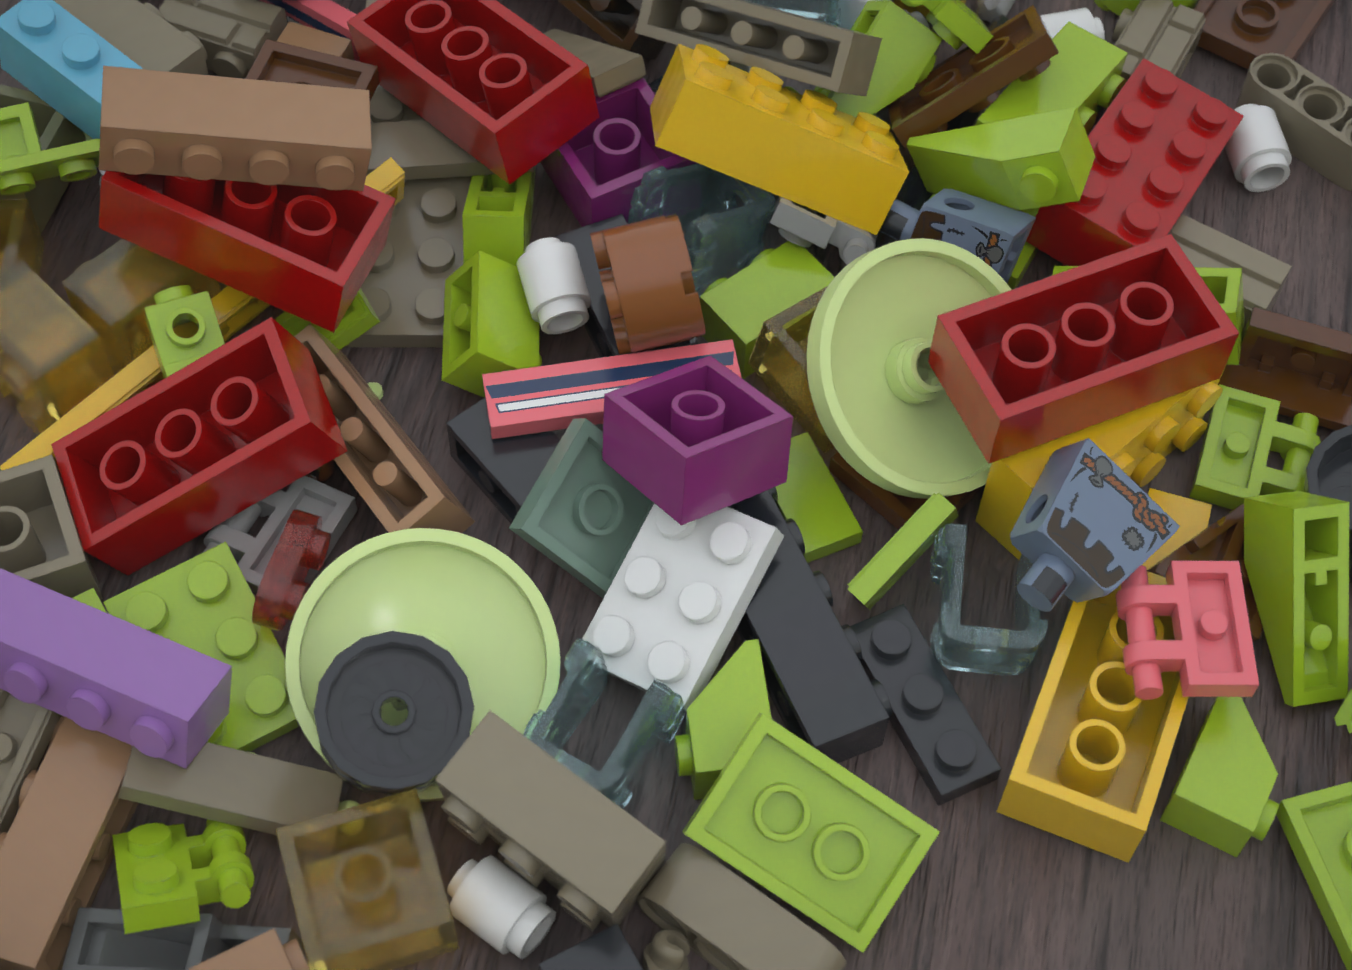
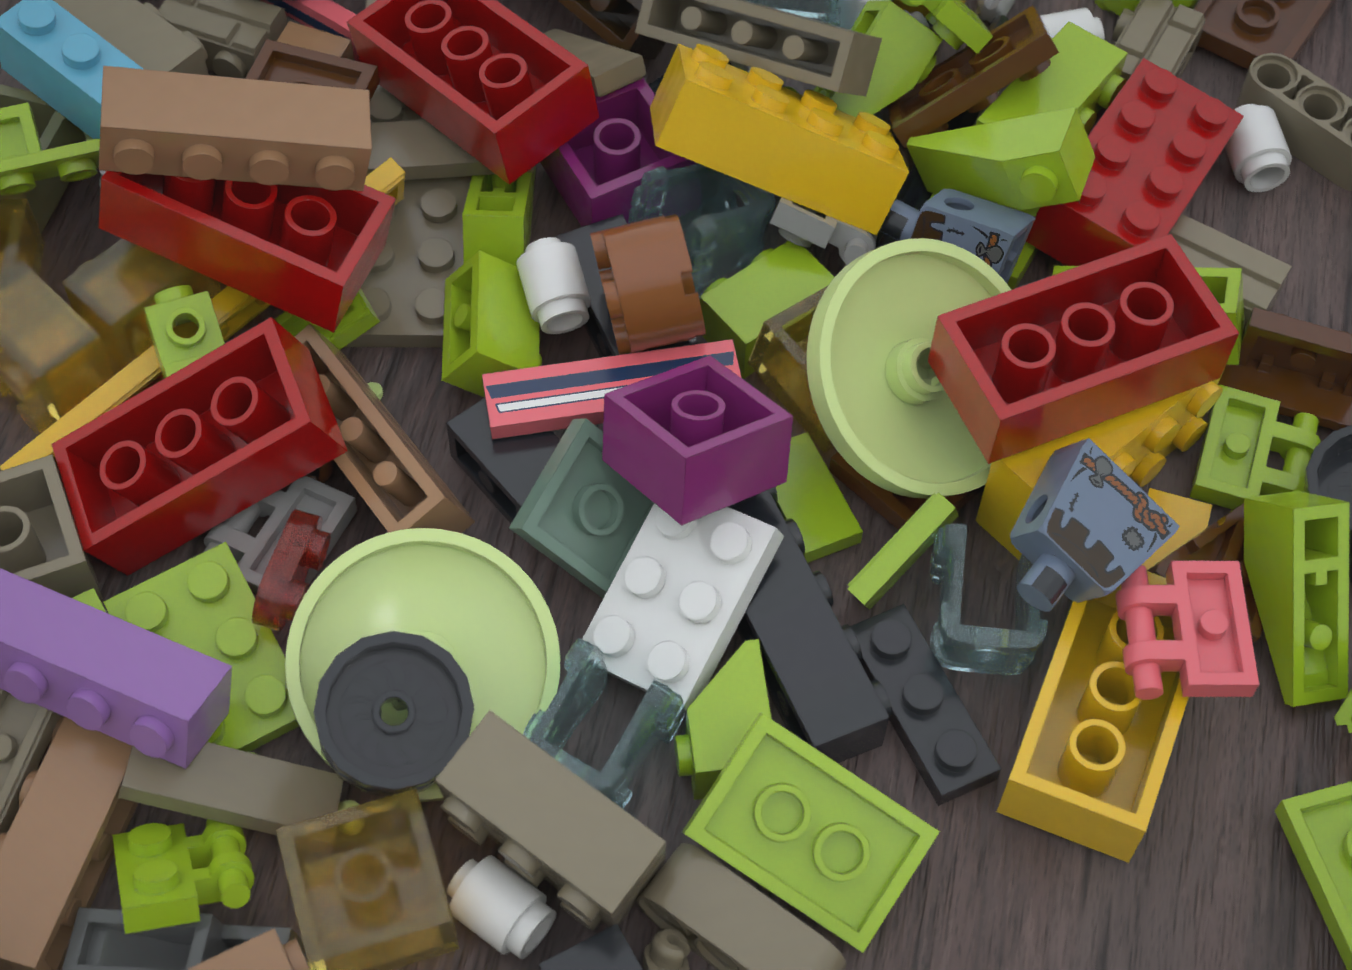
lime slope [1160,697,1279,858] -> none

